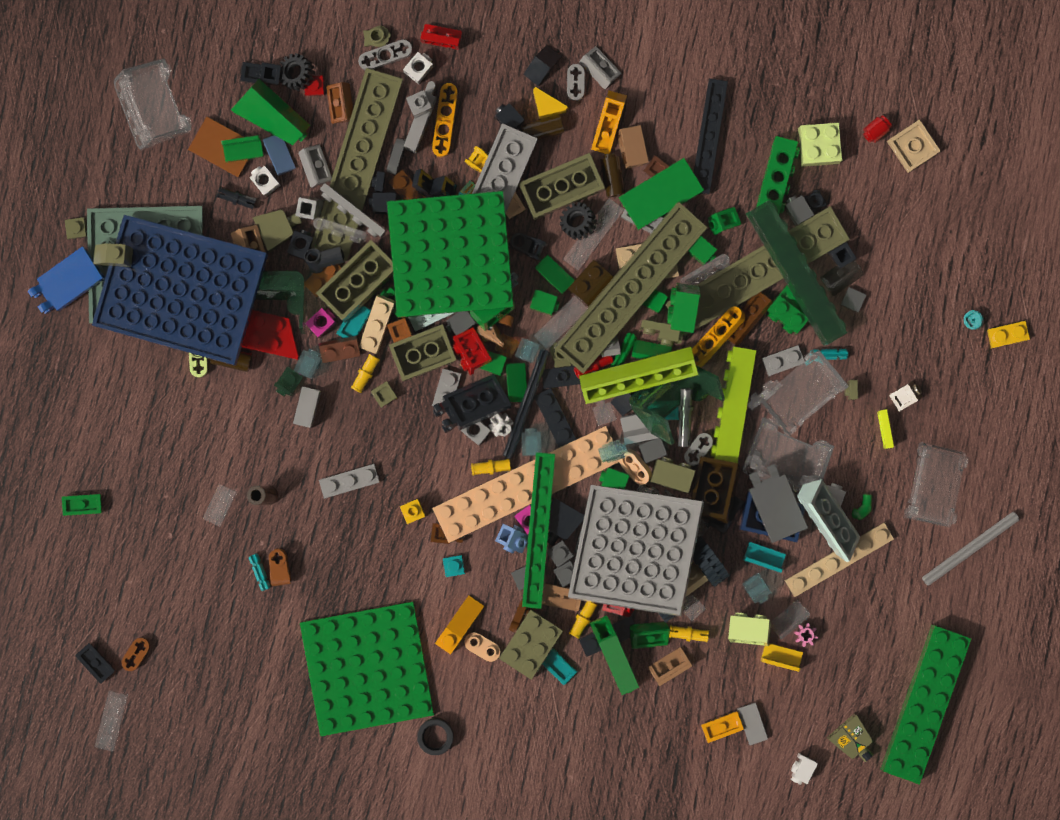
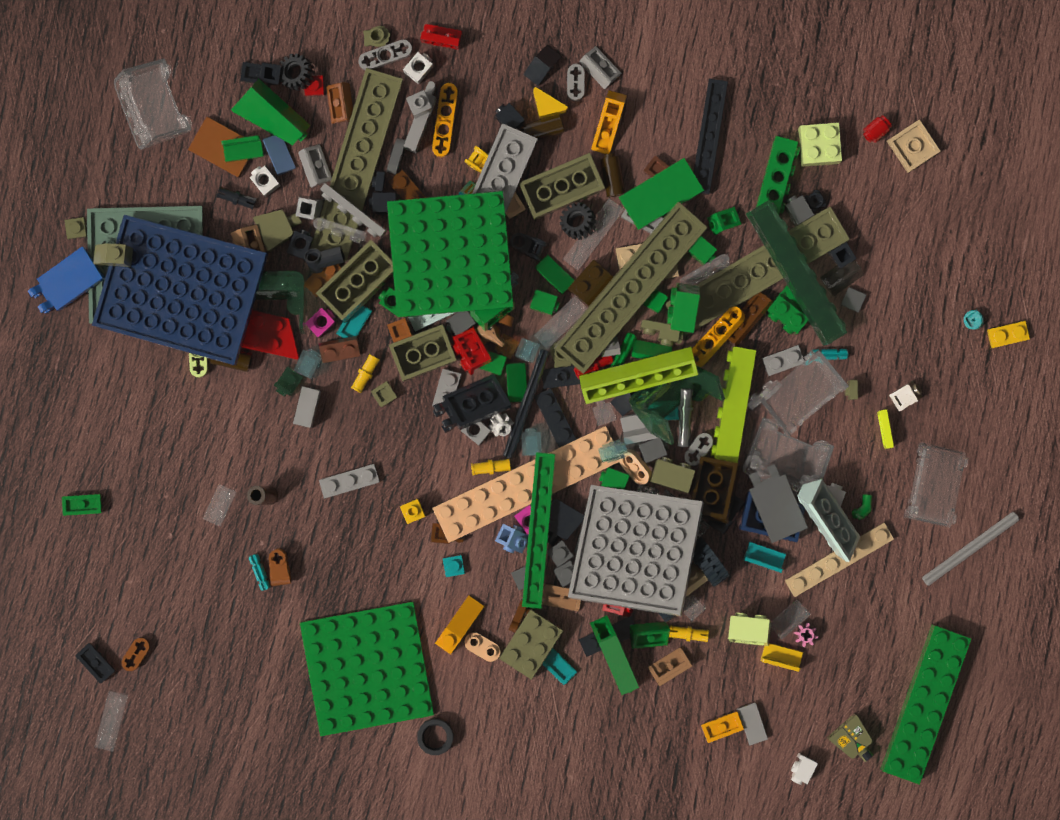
tan plate [359,294,396,354] -> none
black slope [412,169,457,198] -> none
yellow pin [569,601,598,639] -> none
medium nougat hinge [616,125,649,169] -> none
clear light blue brick [741,573,771,604] -> none

